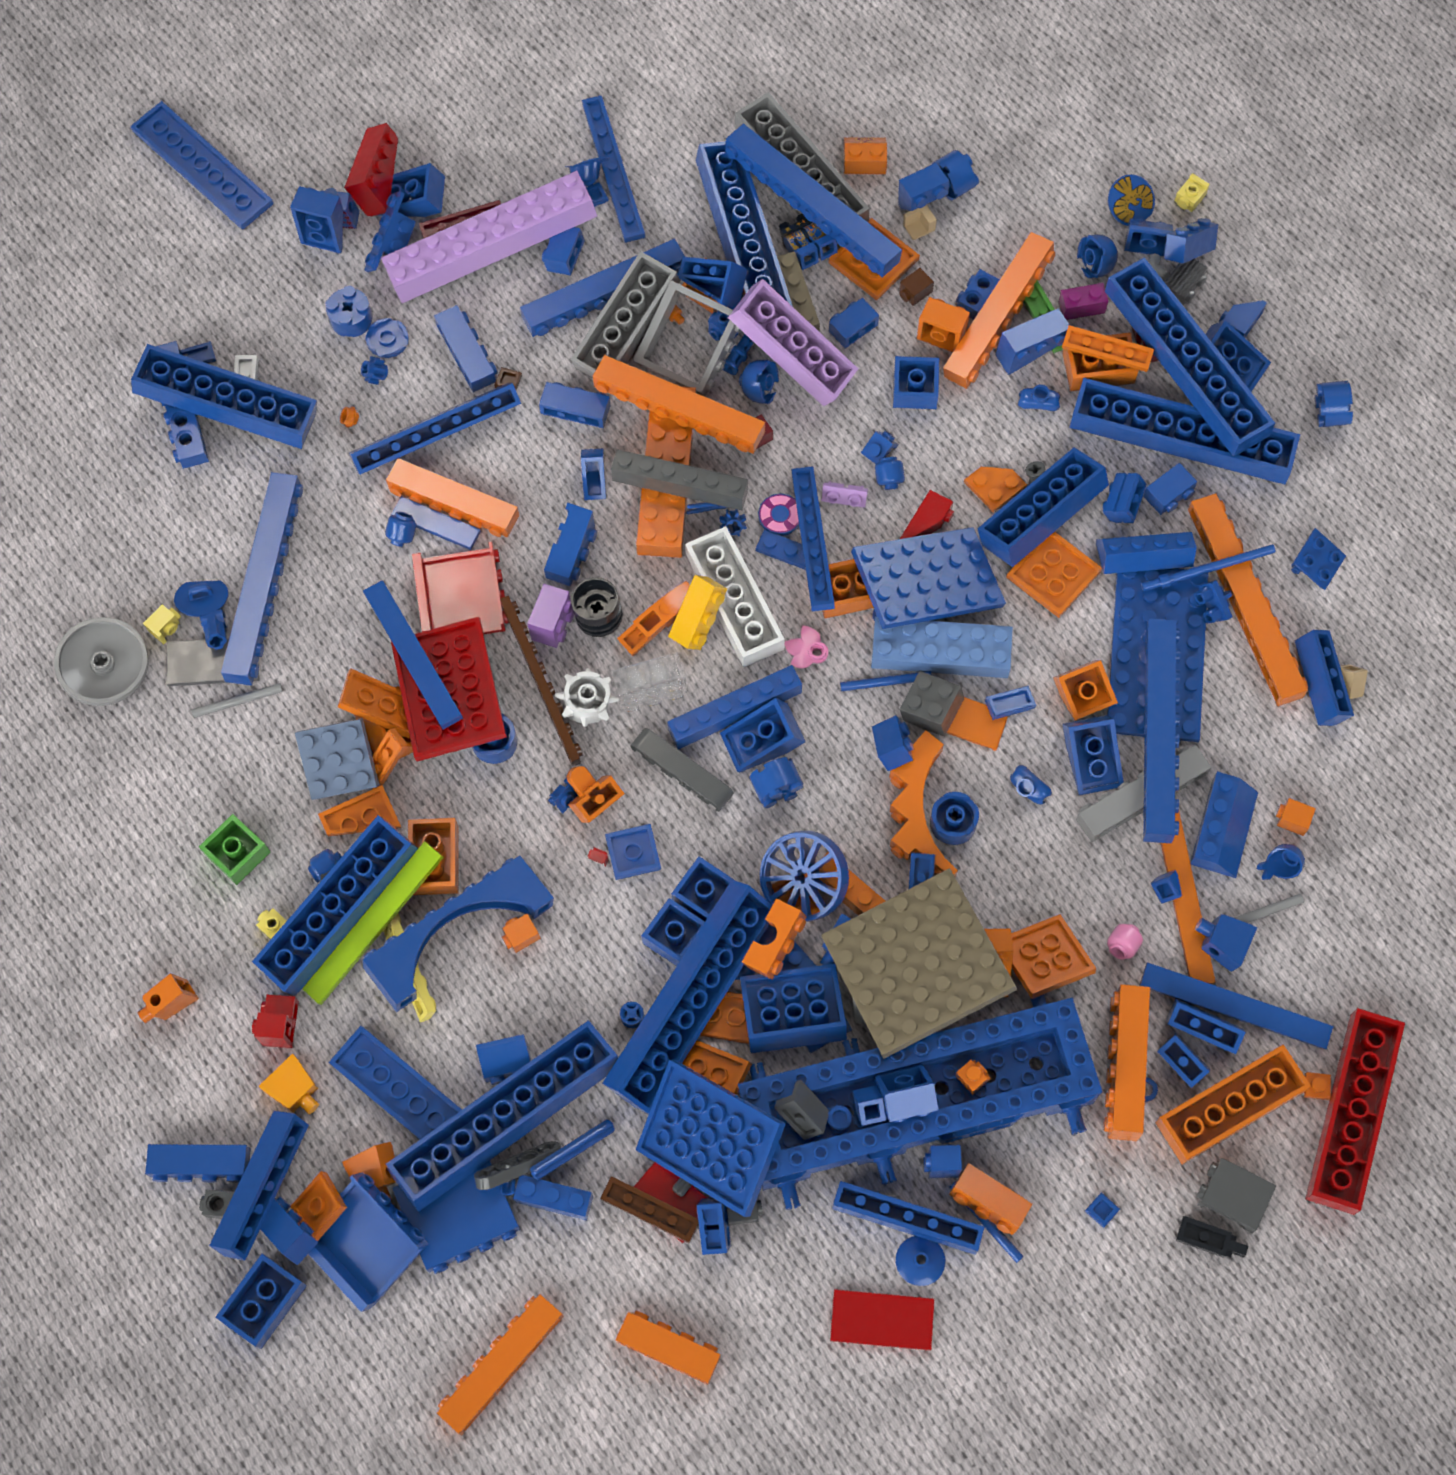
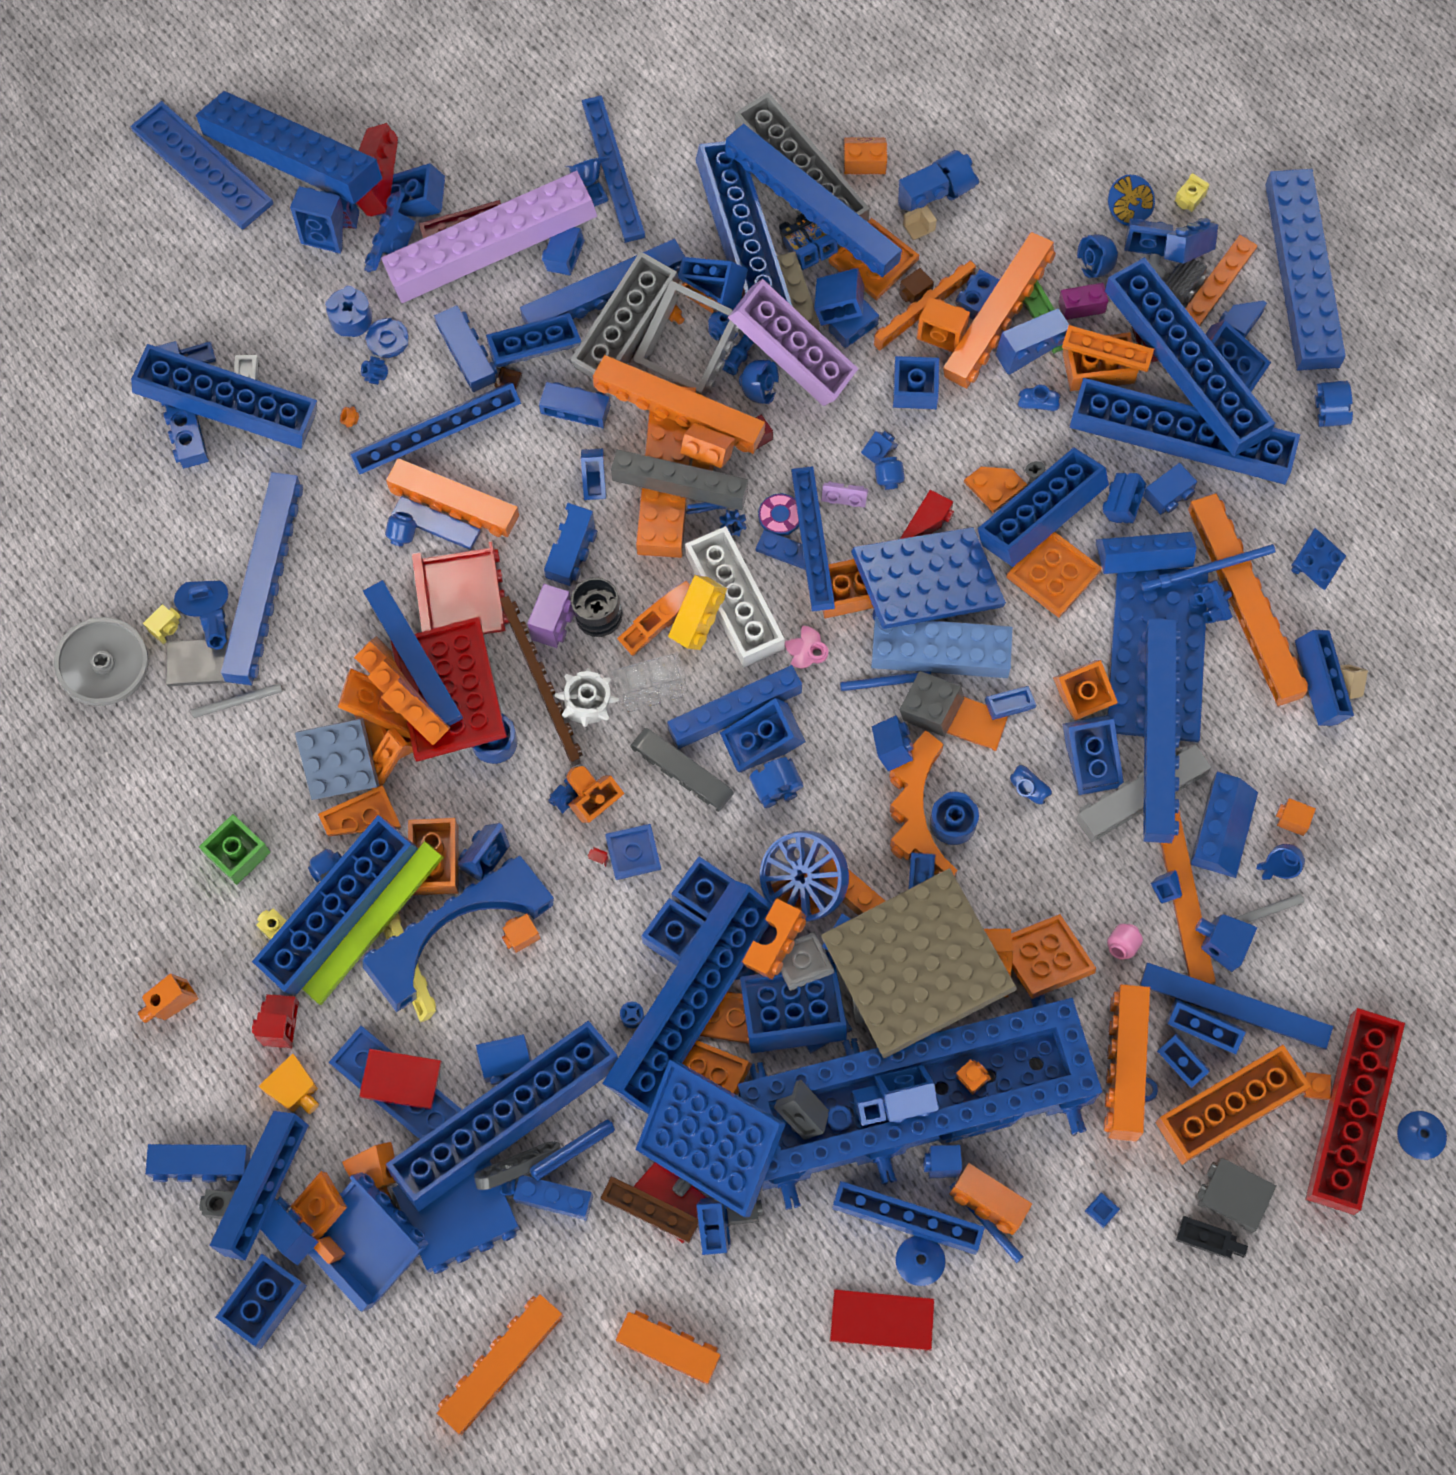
none -> blue brick [196,91,382,204]
none -> orange tile [314,1236,345,1264]
none -> orange arch [354,636,450,745]
none -> red tile [359,1049,442,1110]
none -> blue slope [458,823,510,881]
none -> blue slope [486,313,581,368]
none -> orange brick [680,423,735,471]
none -> light grey tile [781,931,834,991]
none -> blue brick [814,268,864,326]
none -> orange plate [874,260,976,351]
none -> orange plate [1185,235,1258,327]
none -> blue brick [1265,168,1346,371]
none -> blue dish [1397,1111,1447,1160]

